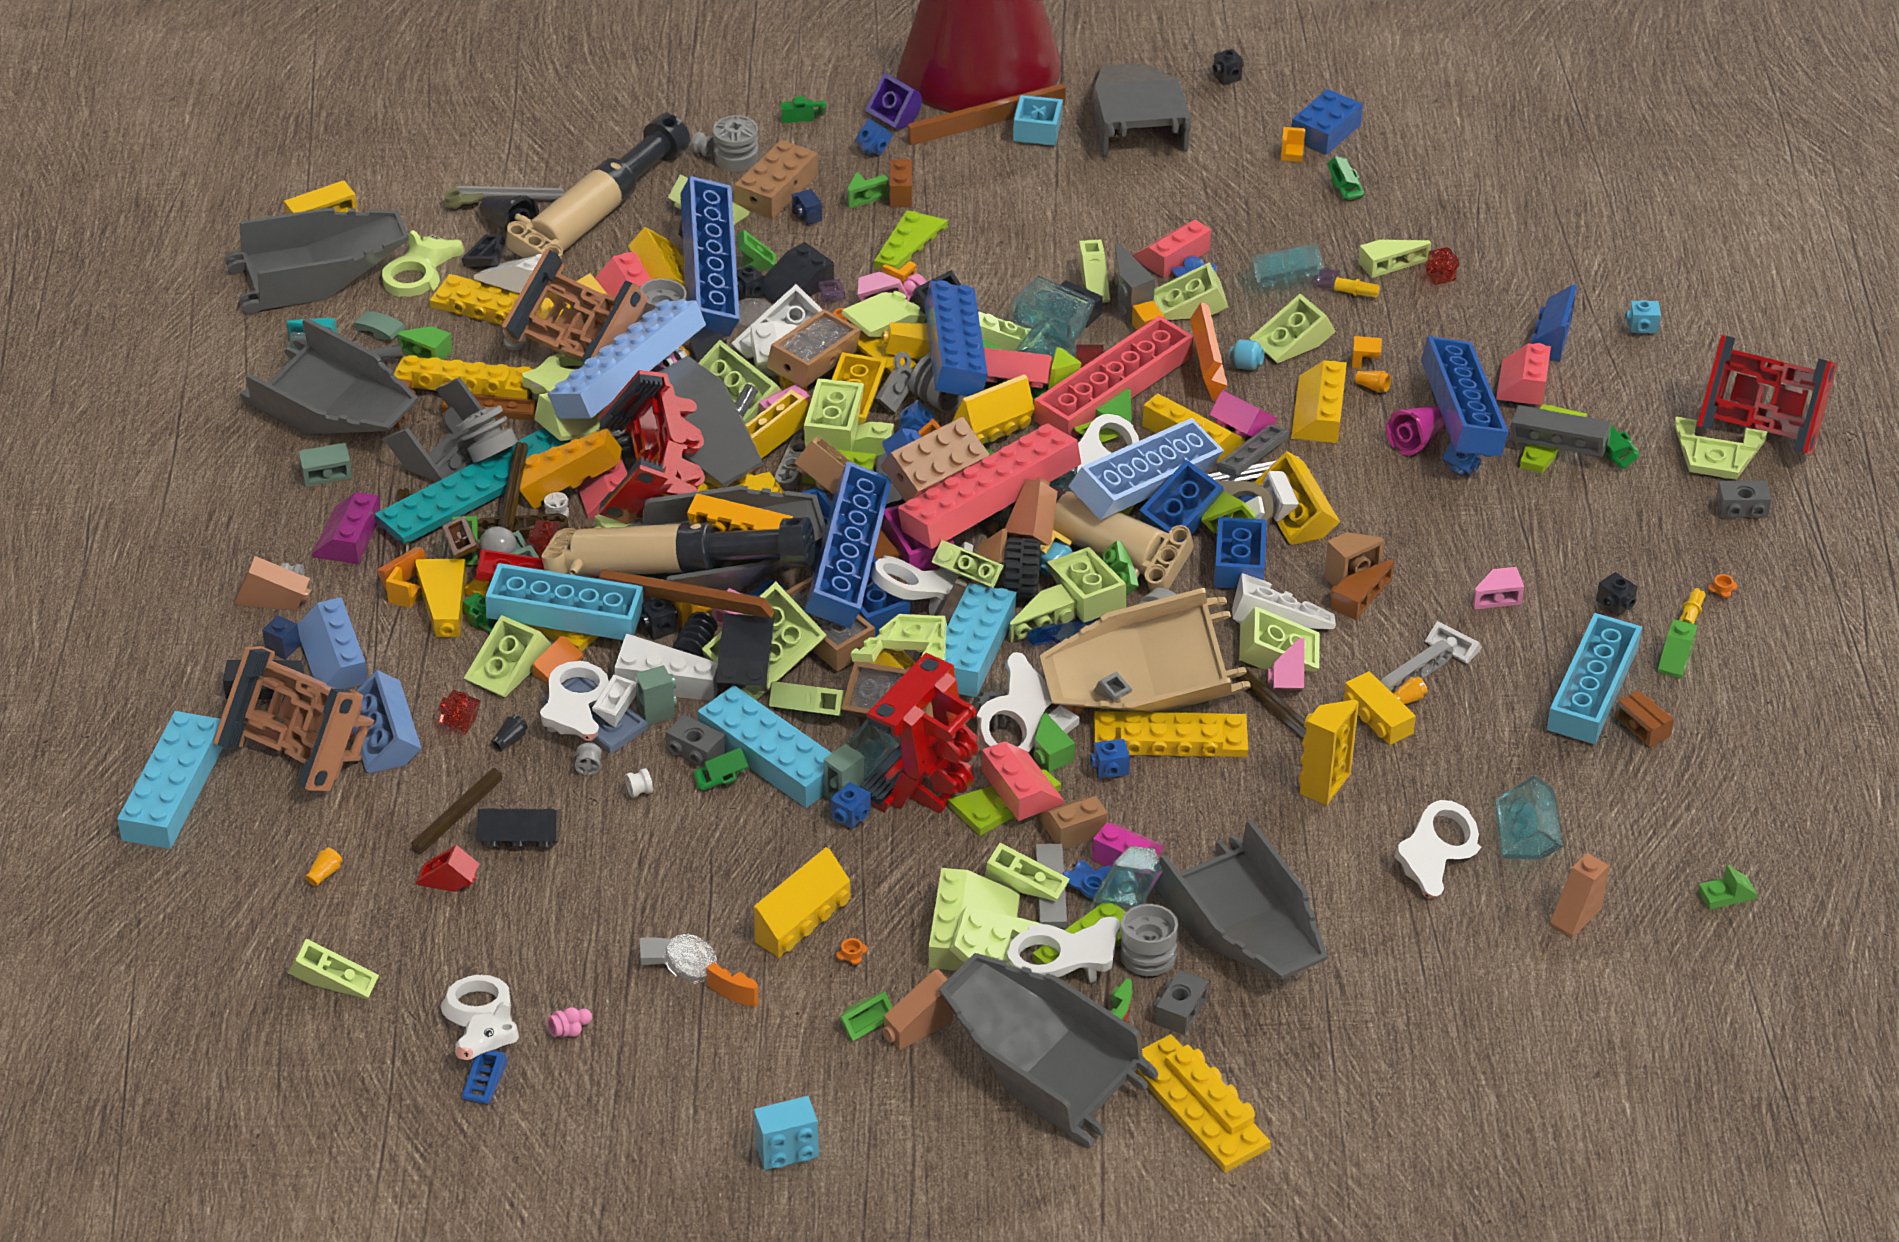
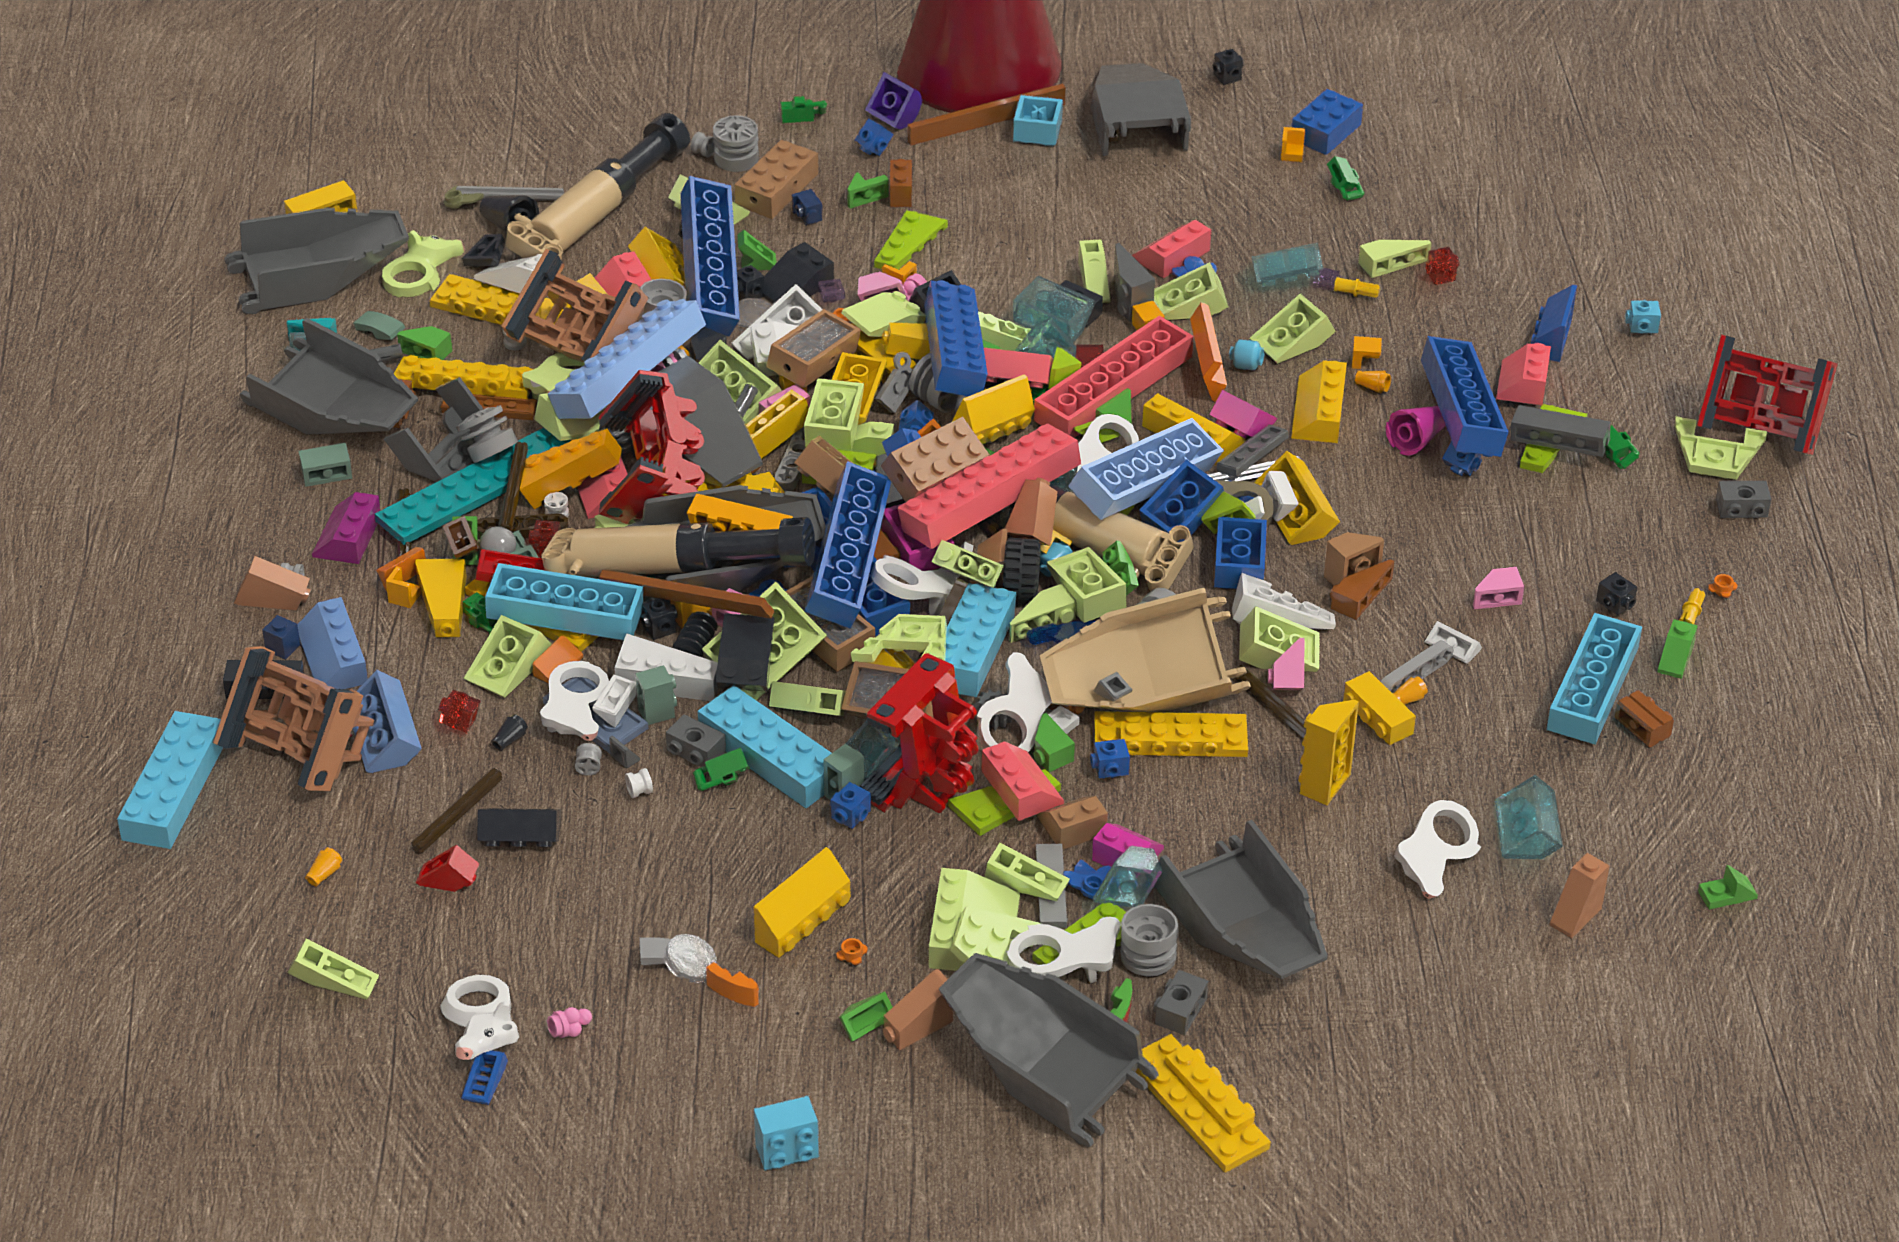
none -> dark grey slope [609,736,640,768]

